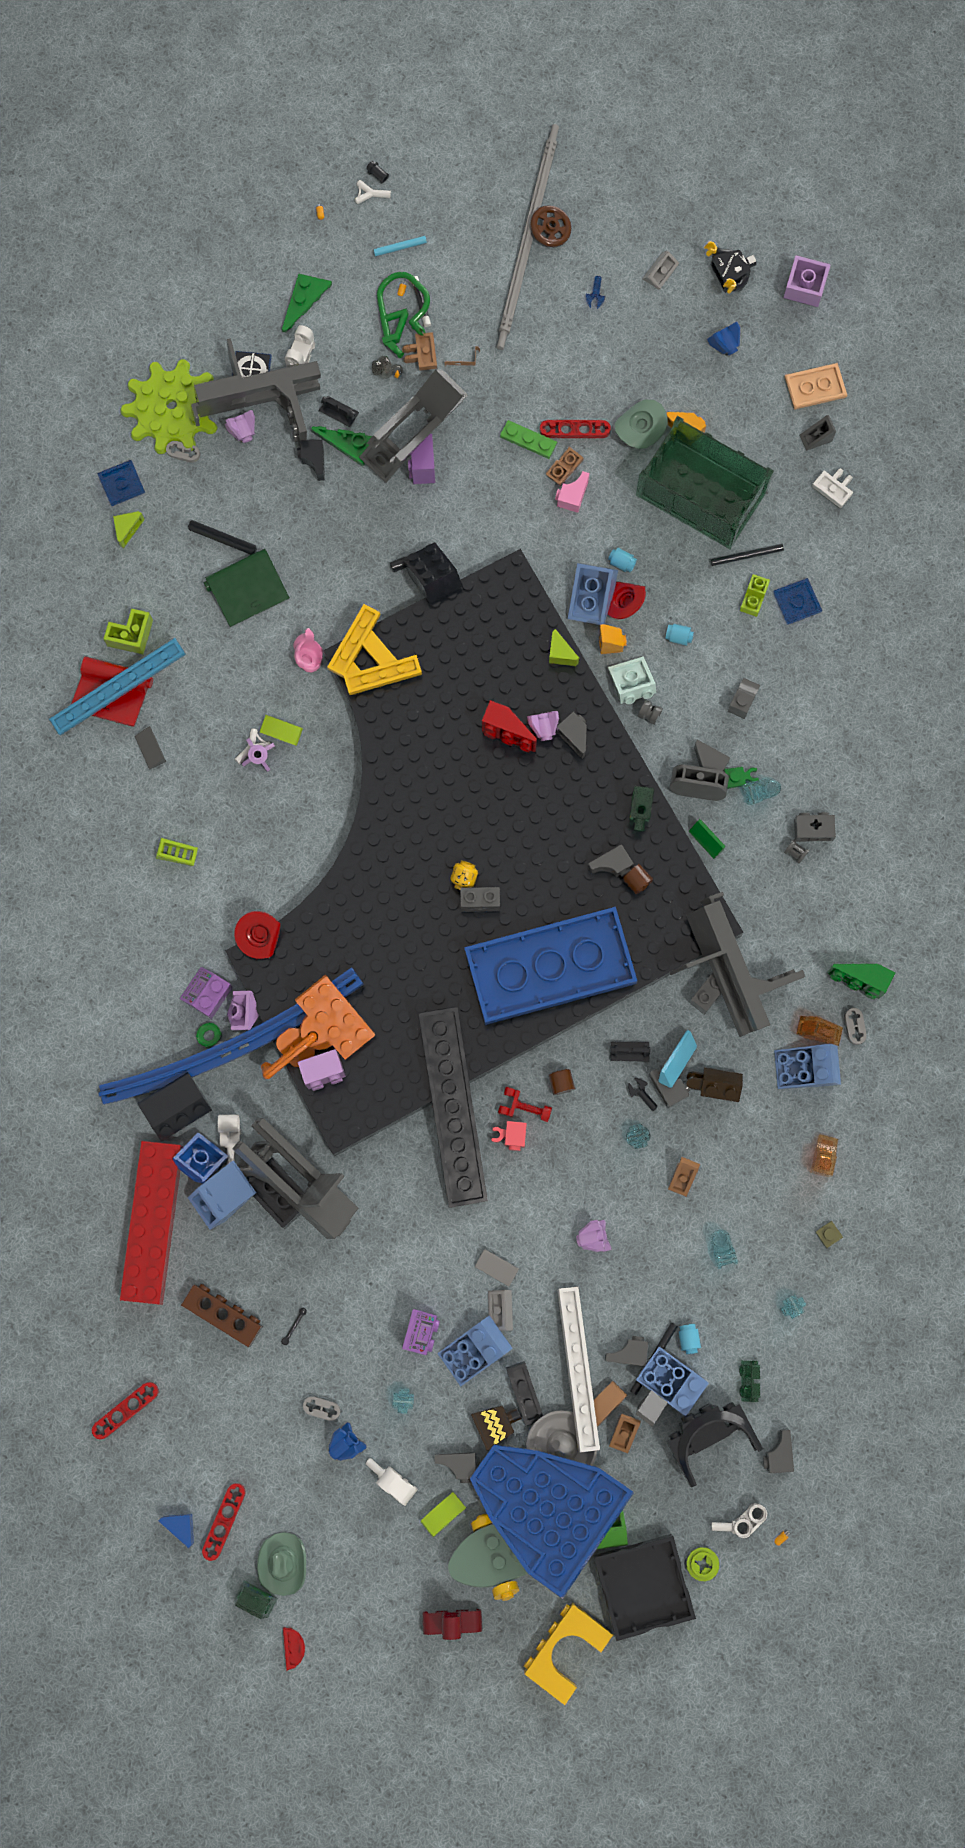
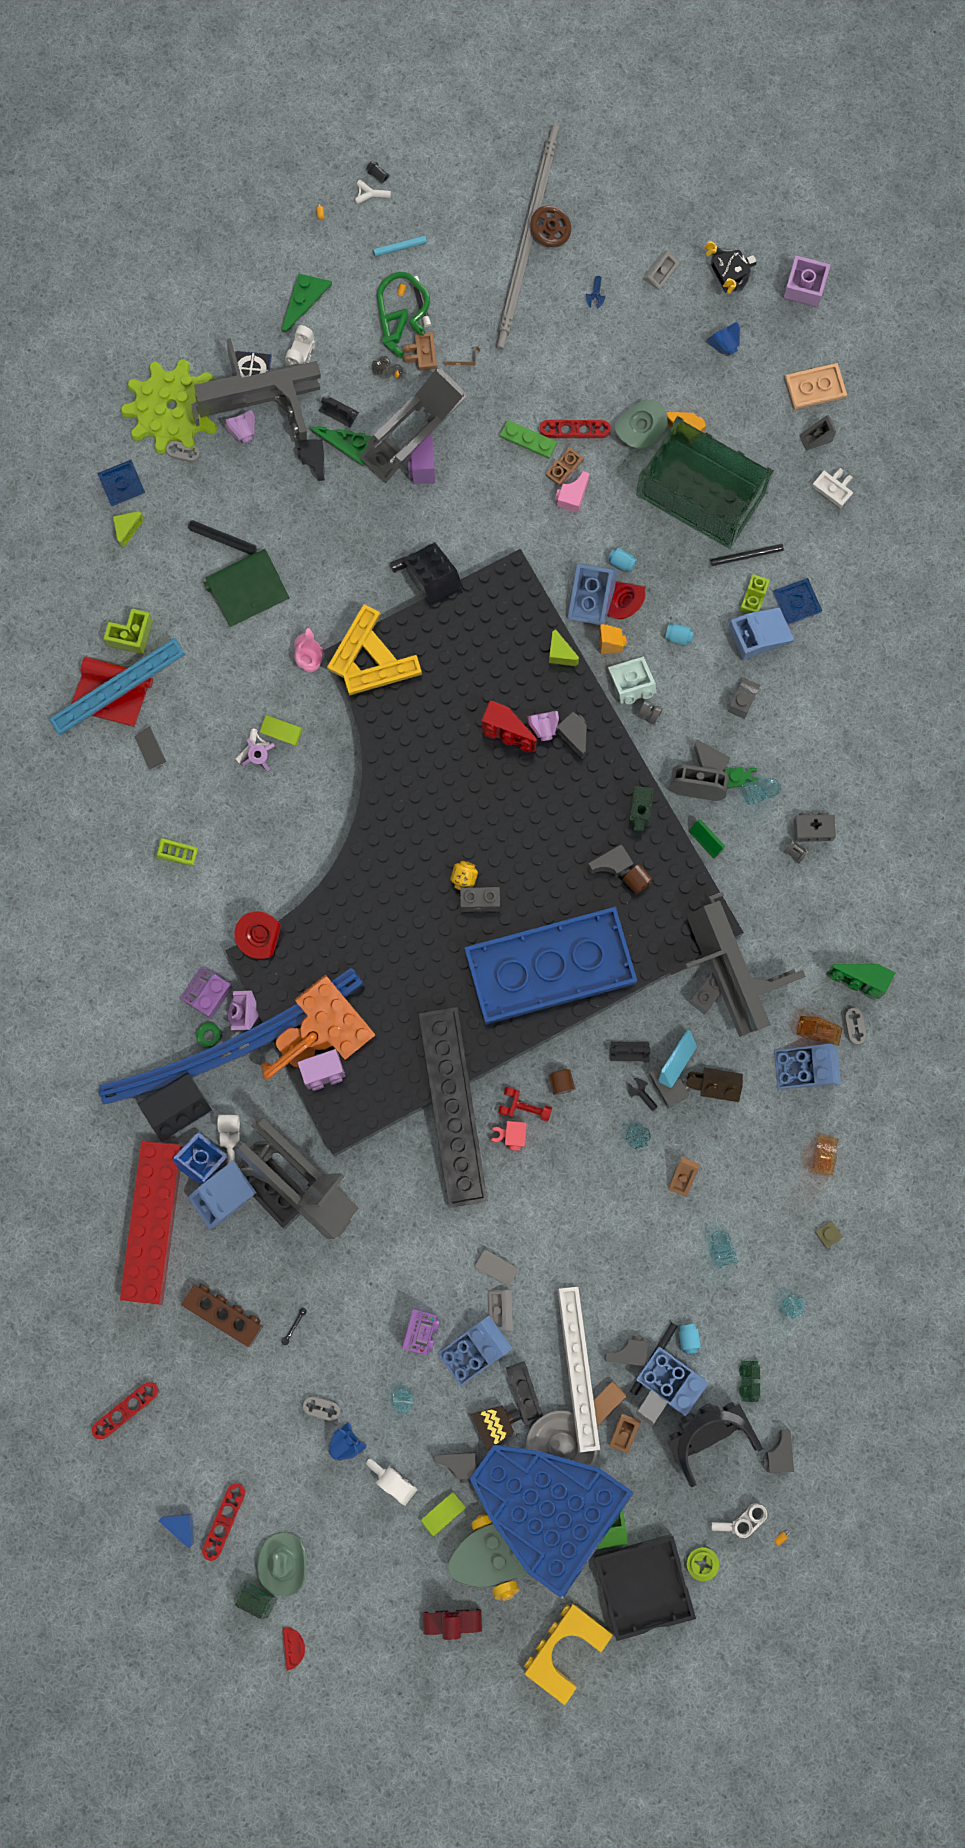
lavender brick [576,1220,611,1252] -> none
none -> medium blue slope [728,607,794,660]

